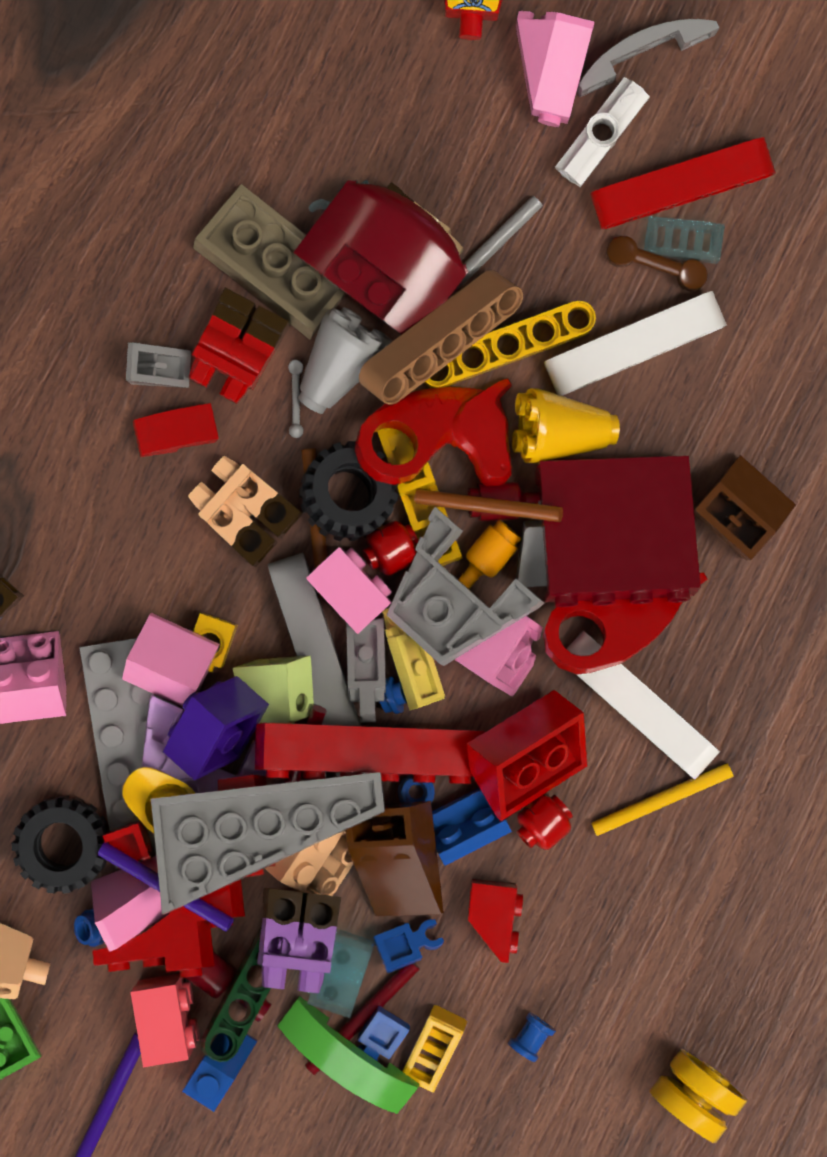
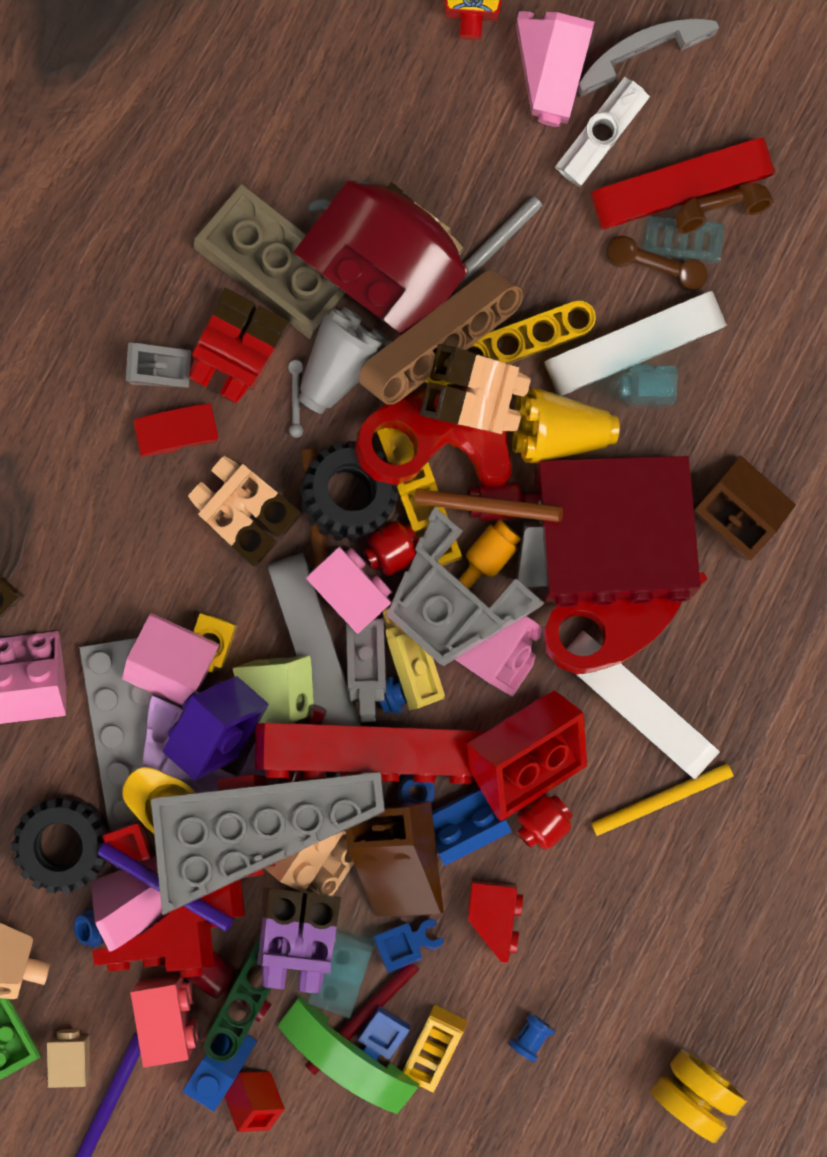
none -> tan brick [47,1029,91,1088]
none -> red panel [224,1072,285,1132]
none -> hips [420,344,531,434]
none -> clear light blue brick [618,364,678,409]
none -> reddish brown bar [674,183,774,234]

